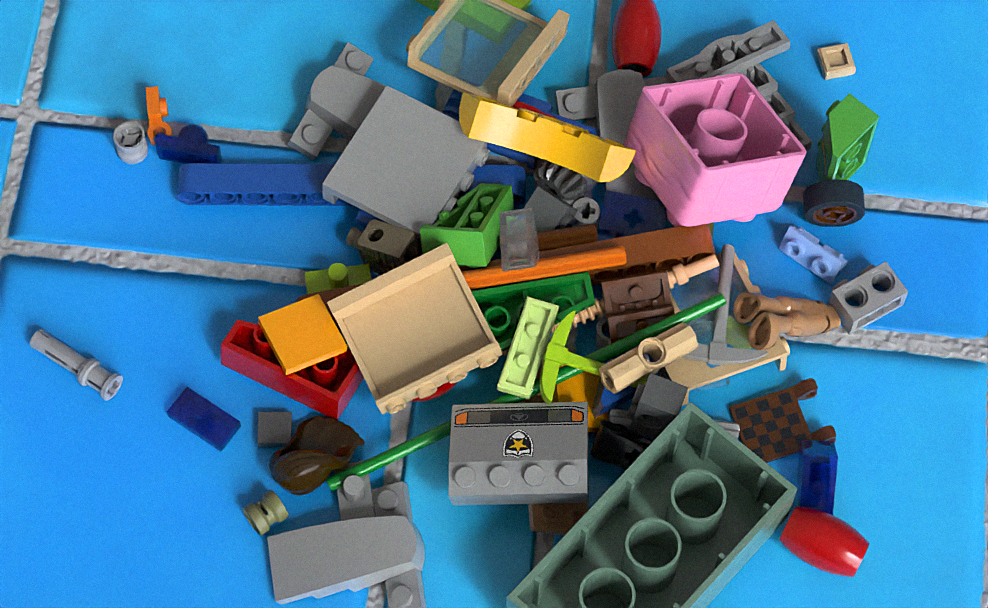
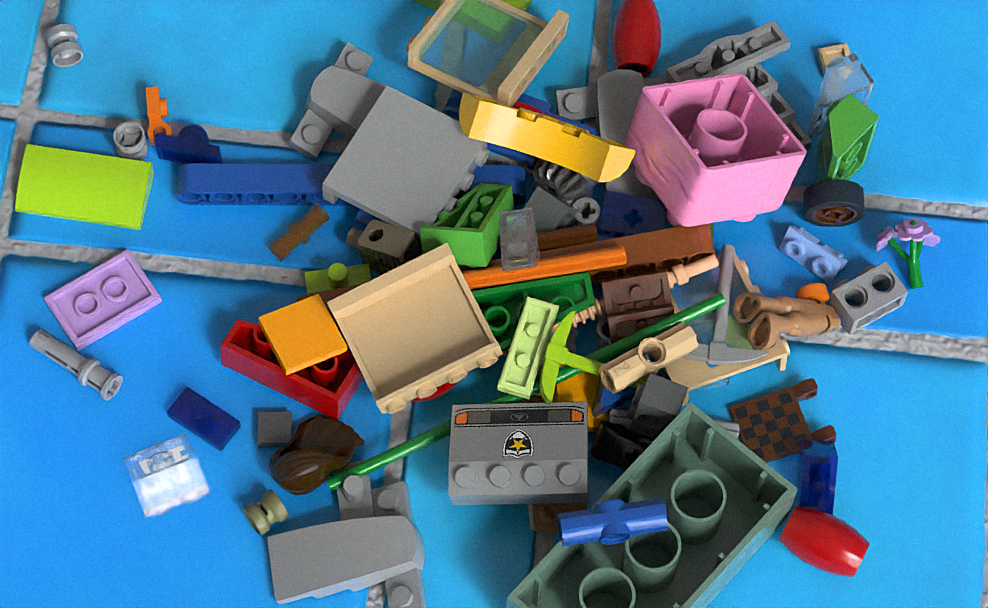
none -> lime slope [15,144,154,230]
none -> lavender tile [43,249,162,352]
none -> light grey wheel [46,24,83,67]
none -> clear slope [122,434,210,517]
none -> clear orange pin [268,204,330,261]
none -> blue piece [557,498,668,546]
none -> orange tile [795,283,830,303]
none -> clear slope [808,53,874,138]
none -> plant [874,218,941,289]

